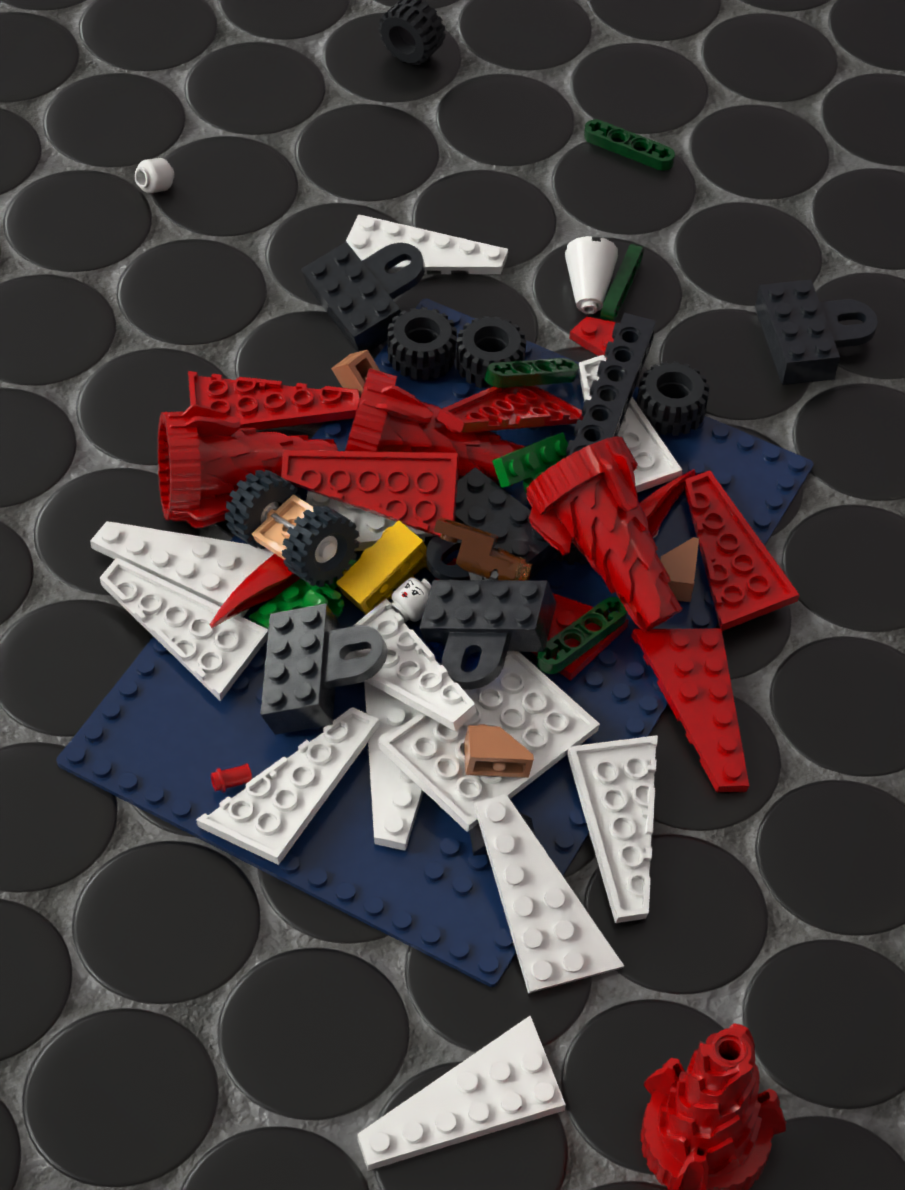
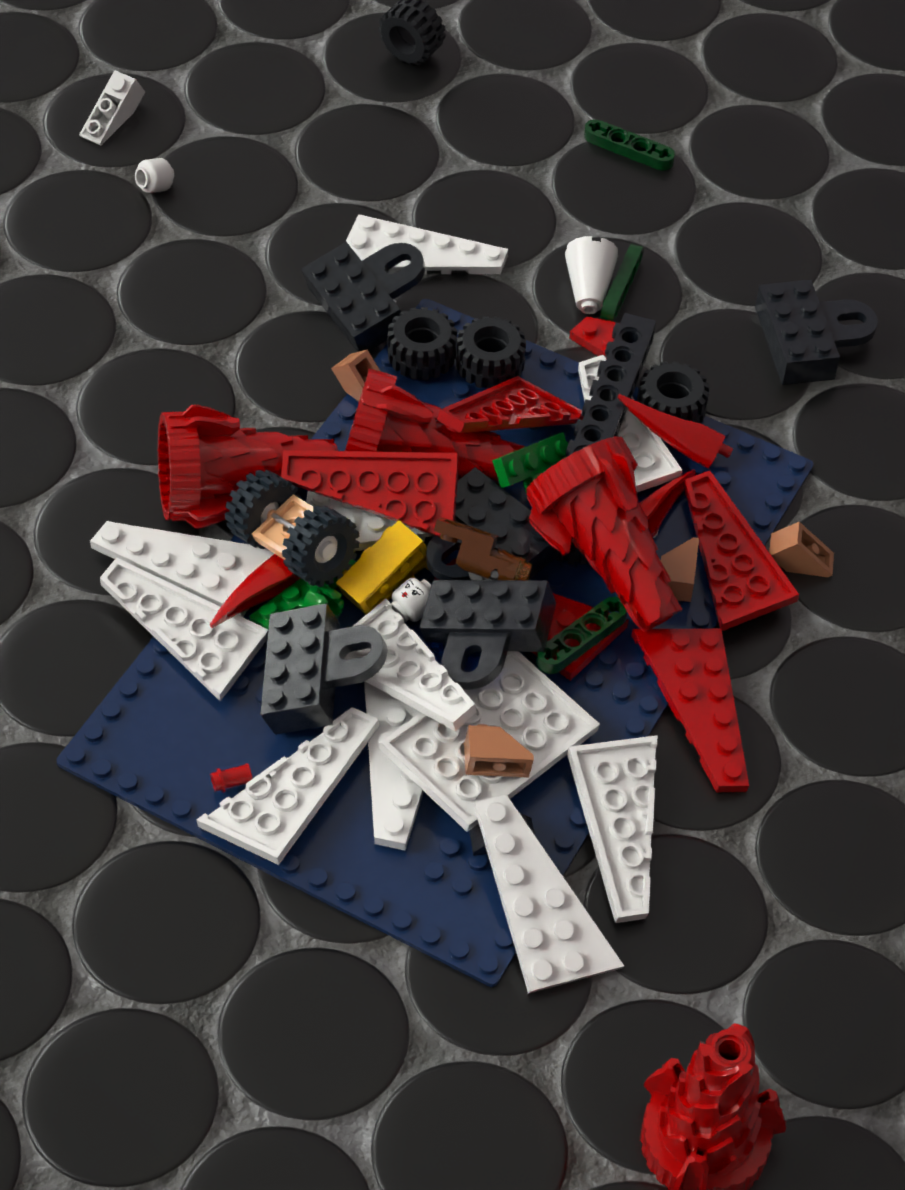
red wing [188,371,360,430] -> none
white wing [358,1016,566,1171] -> none
dark green beam [485,358,579,388] -> none
none -> white slope [79,70,145,146]
none -> red piece [617,394,733,468]
none -> nougat slope [769,522,834,577]

